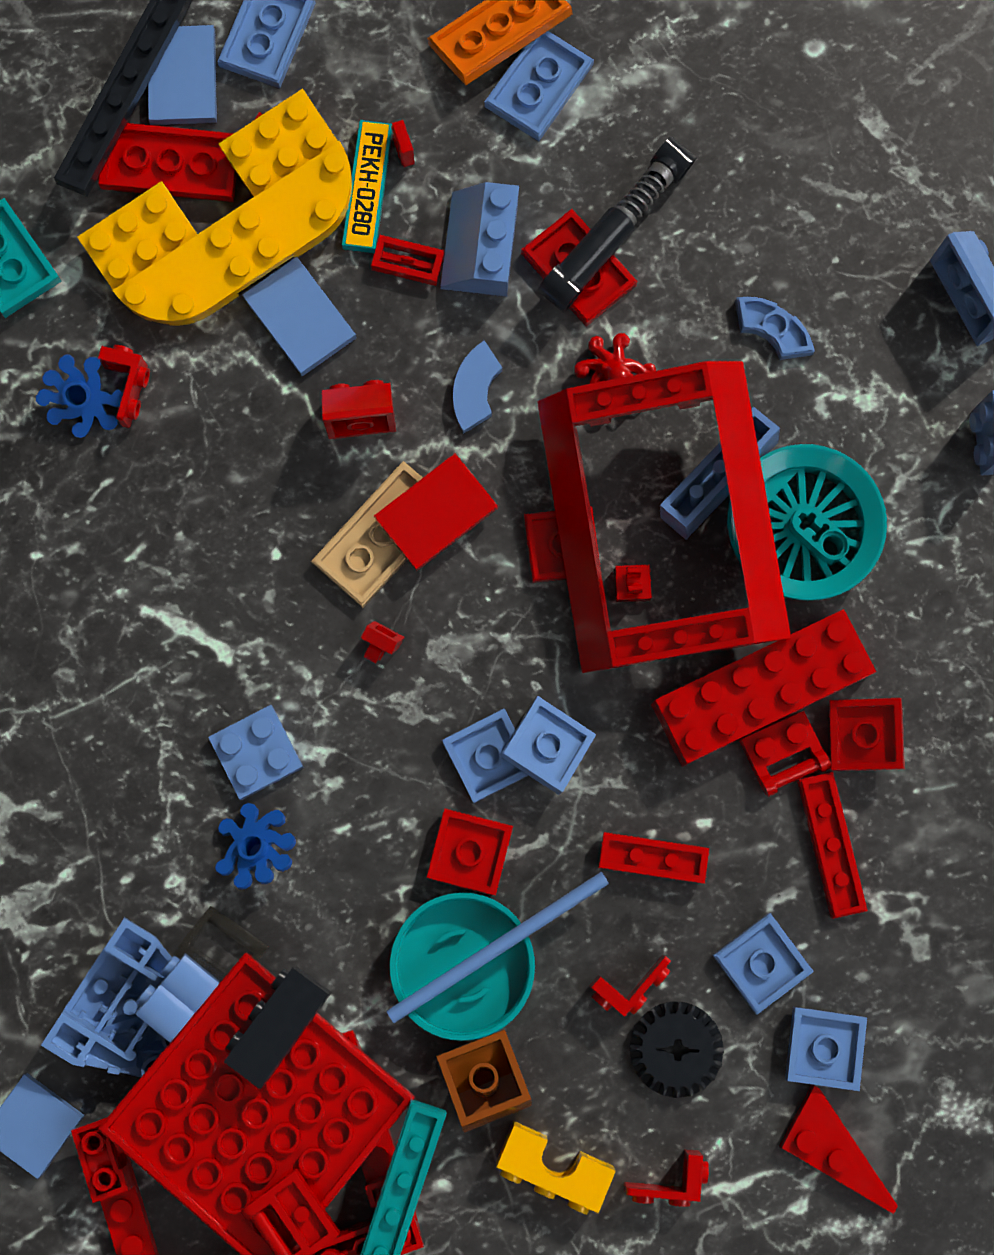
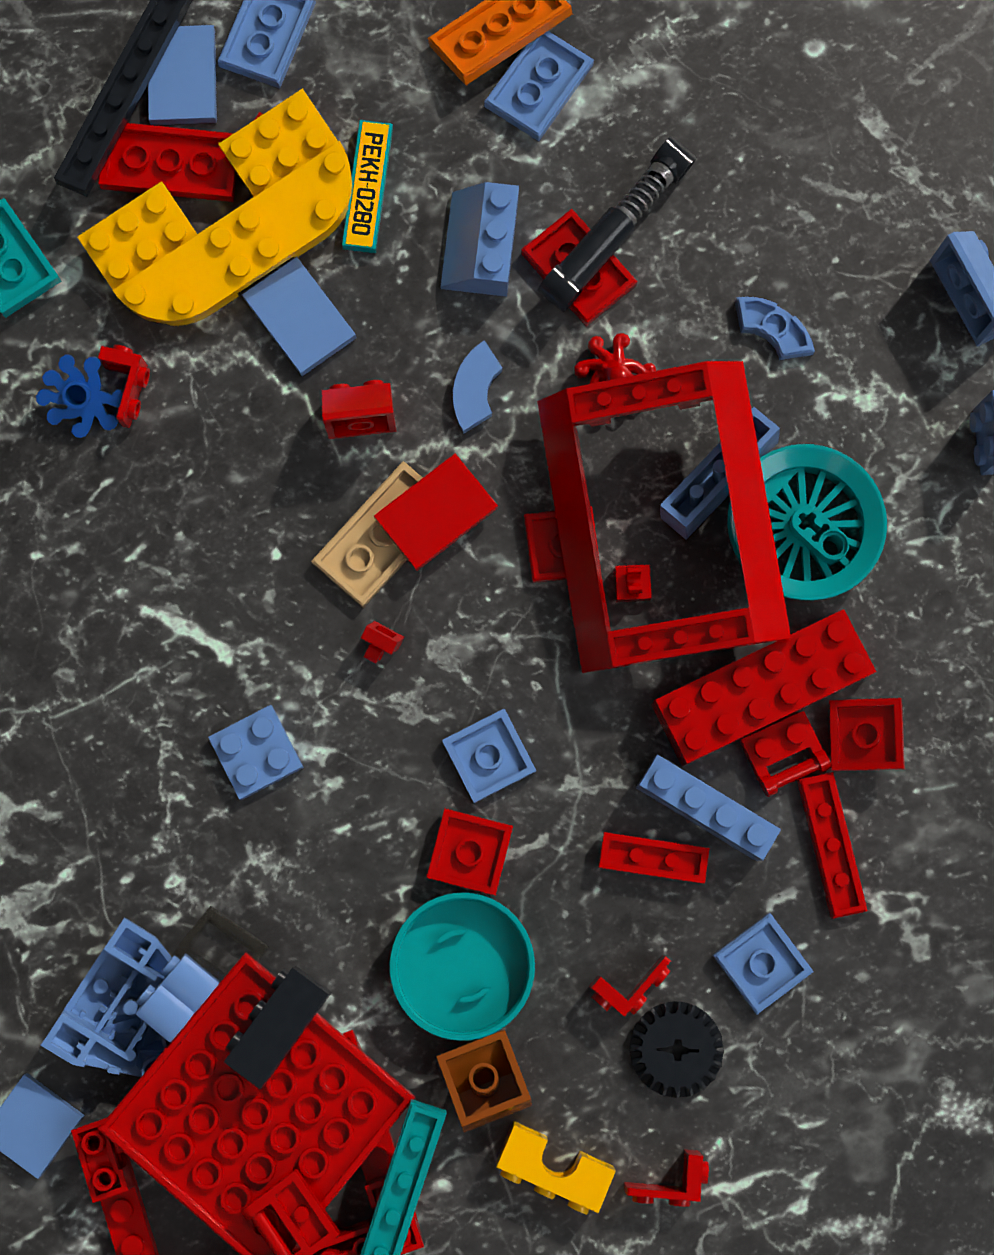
blue animal [215,803,296,890] -> none
red tile [371,235,445,286] -> none
medium blue piece [386,872,609,1023] -> none
red tile [391,120,415,167] -> none
medium blue plate [500,696,596,795] -> none
red wing [779,1085,898,1214] -> none
medium blue plate [785,1007,867,1091] -> none
none -> medium blue brick [636,754,781,861]

